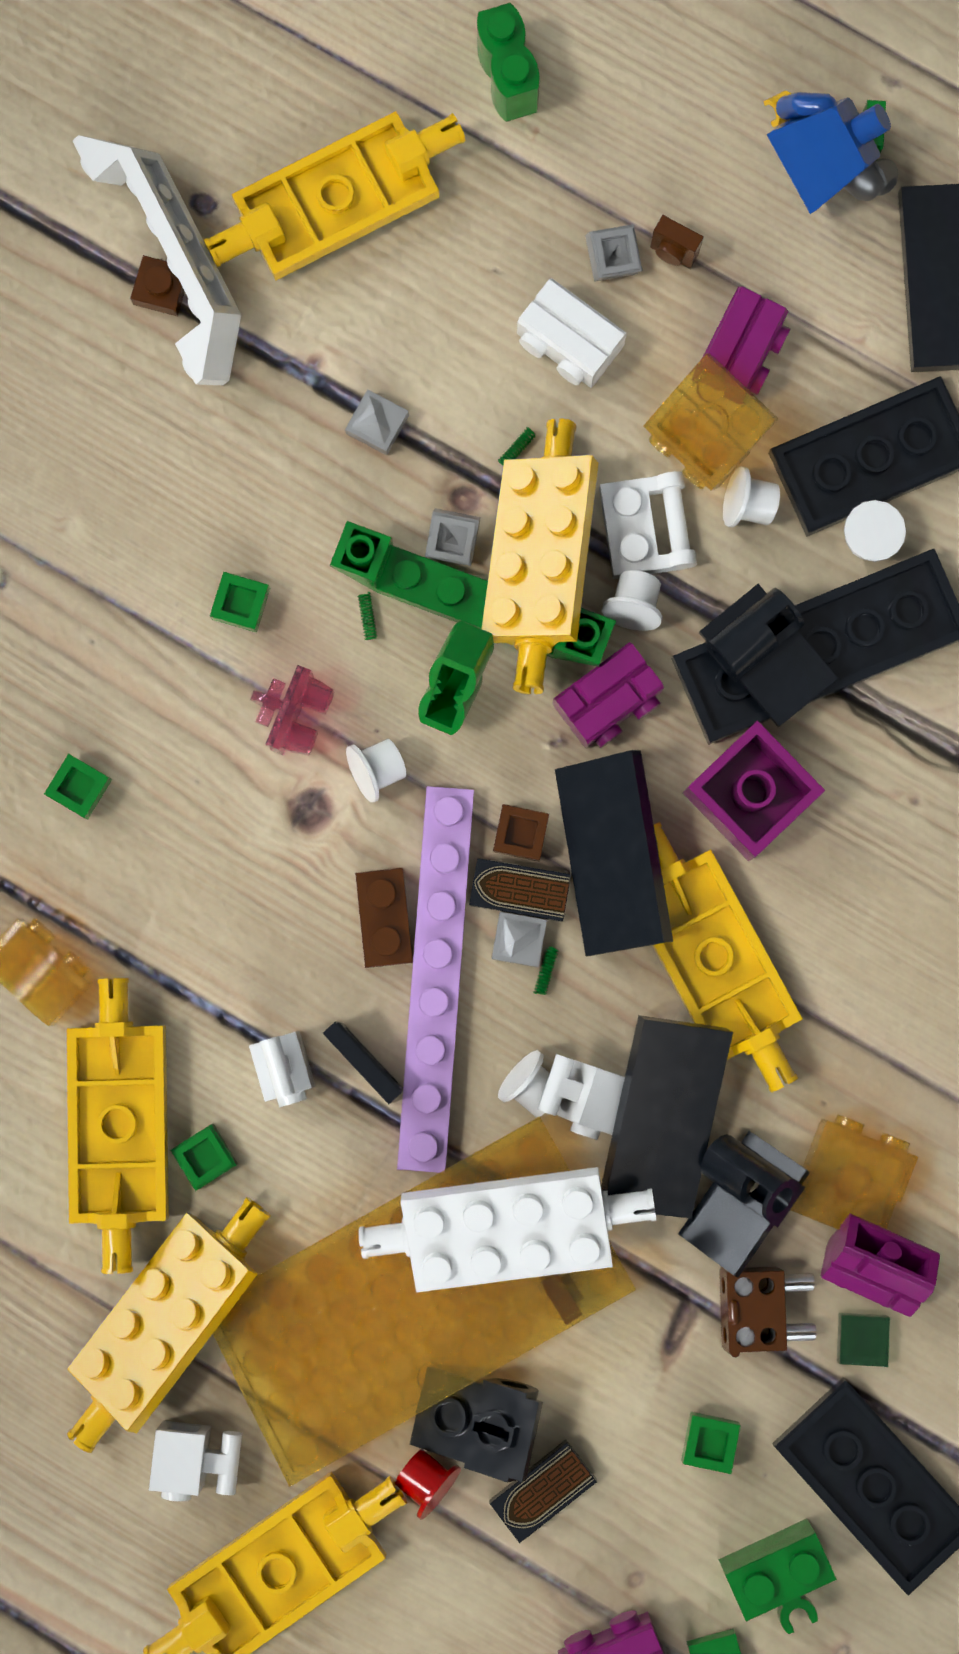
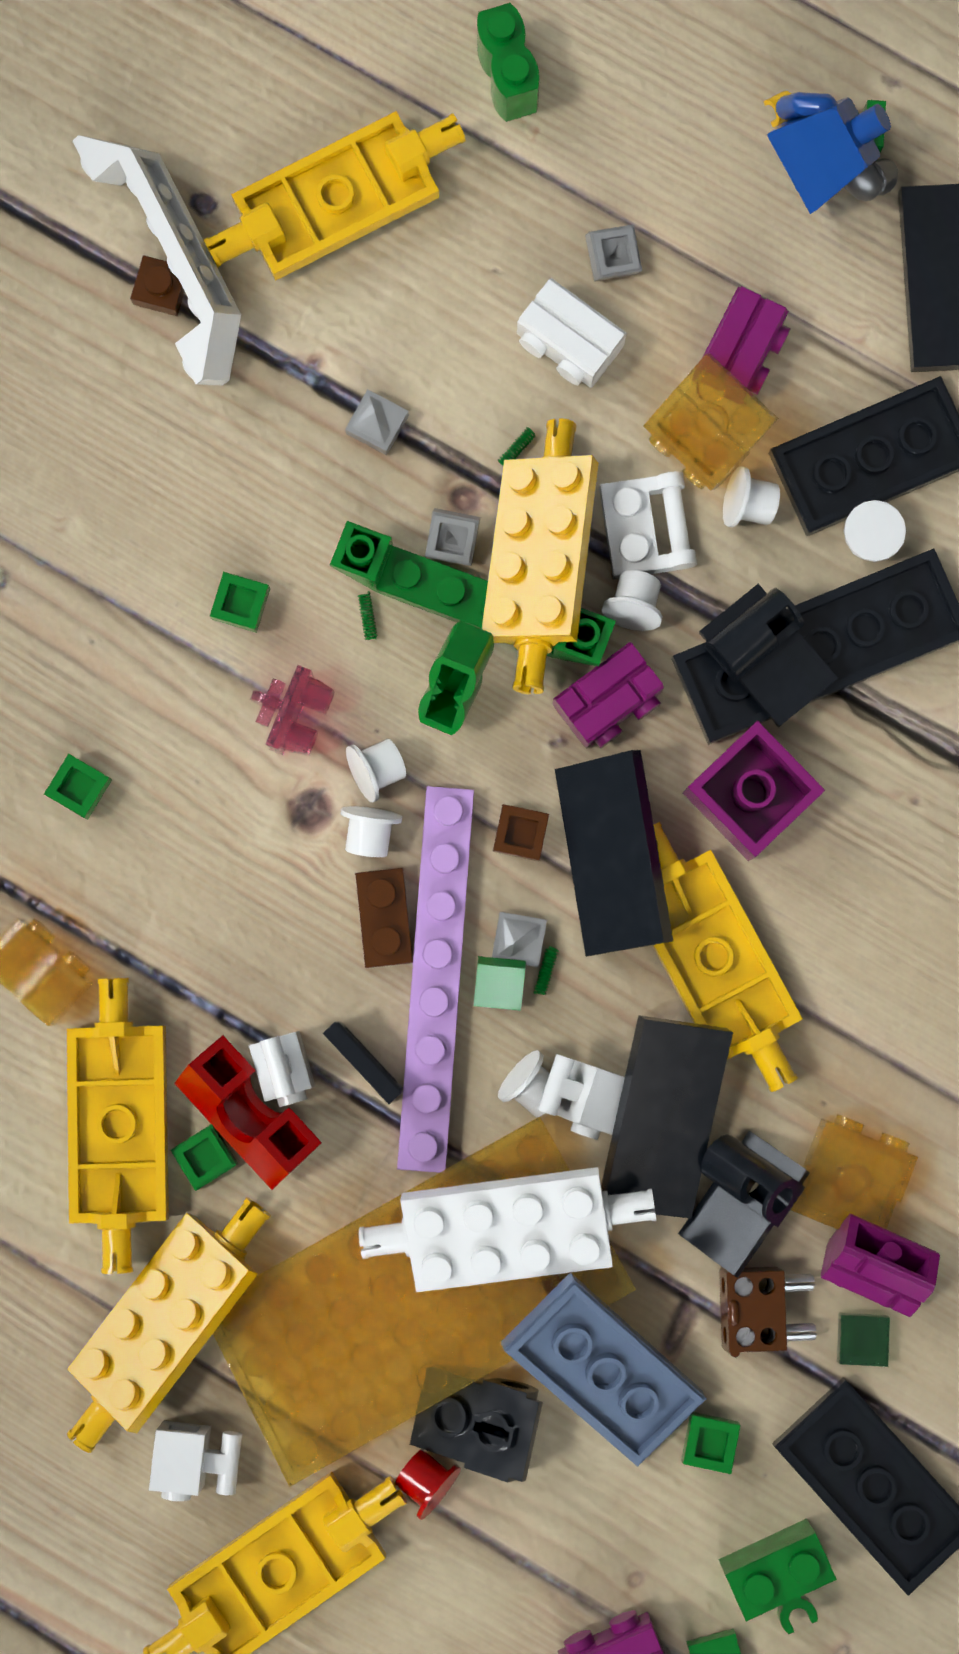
tile [469,858,571,922] -> none
tile [489,1440,597,1544] -> none
reddish brown plate [650,215,704,269] -> none
none -> red arch [174,1035,322,1190]
none -> white piece [341,806,402,857]
none -> tile [473,956,526,1011]
none -> sand blue tile [500,1272,707,1467]

